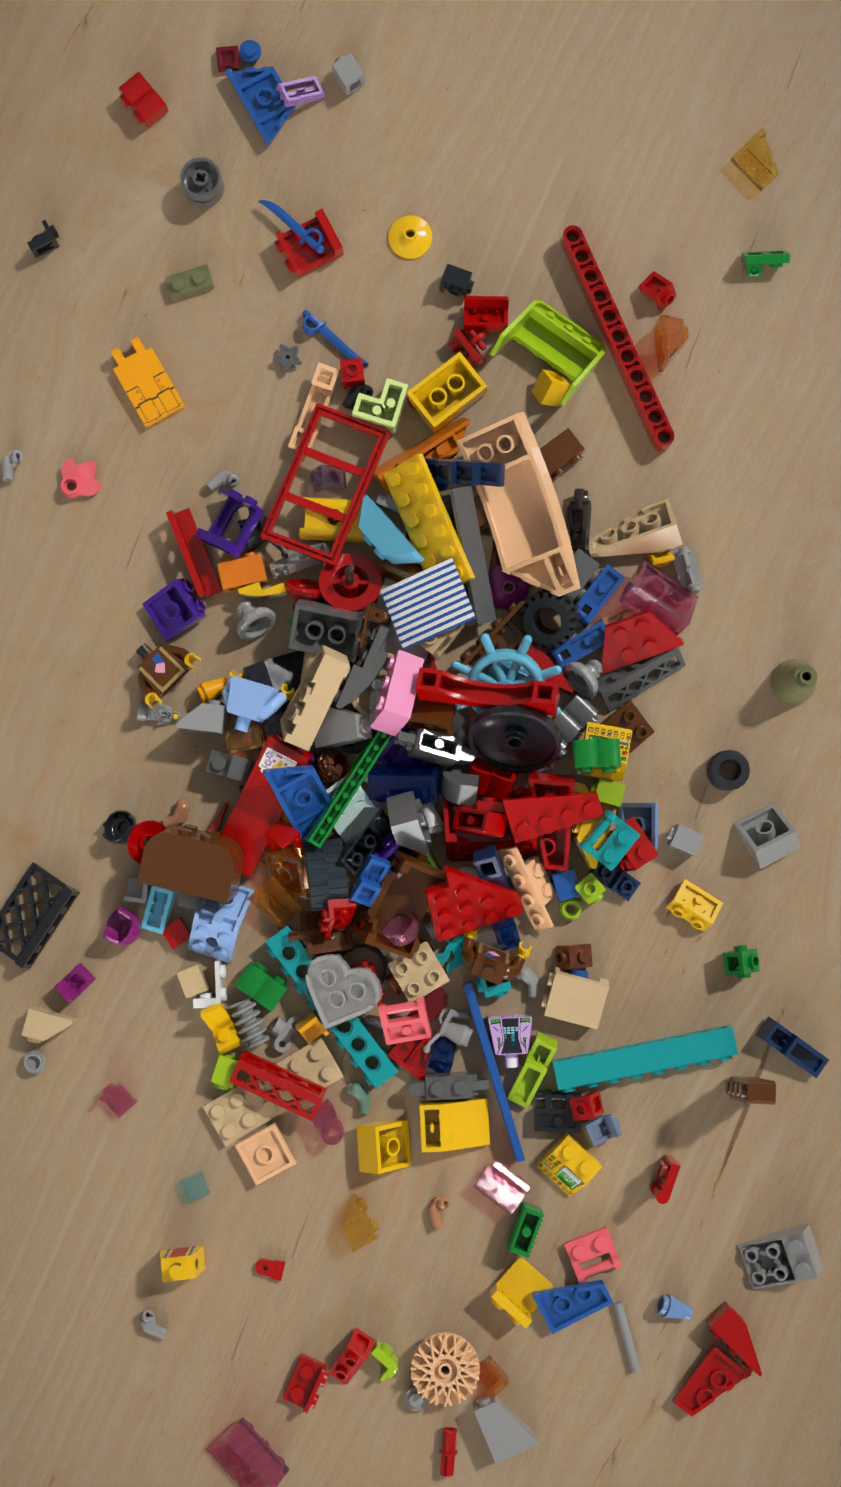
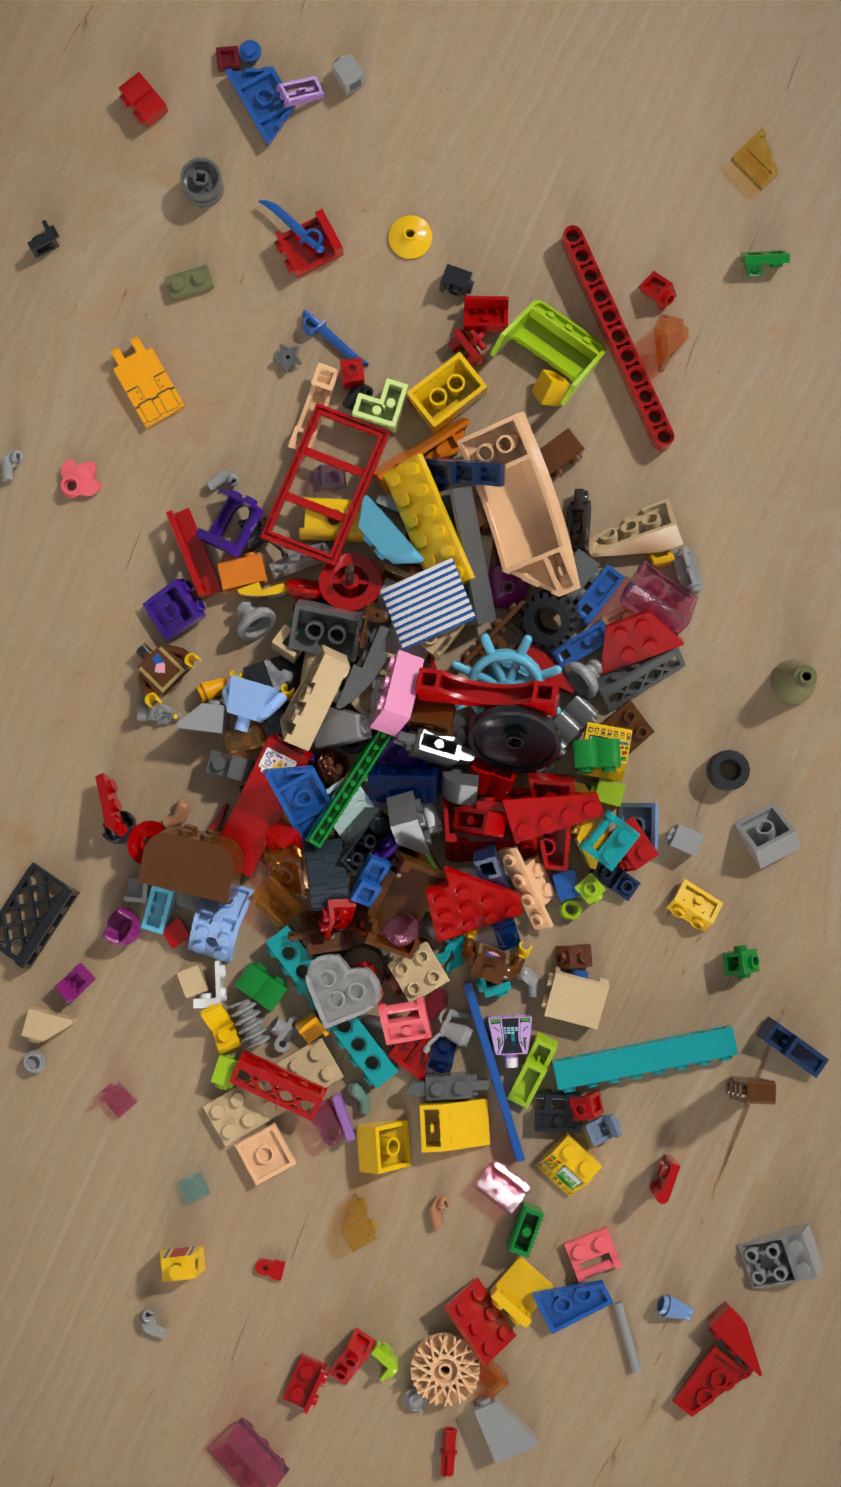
none -> red plate [95,773,128,837]
none -> tan panel [272,624,303,664]
none -> medium lavender tile [332,1092,356,1141]
none -> red plate [443,1278,517,1366]

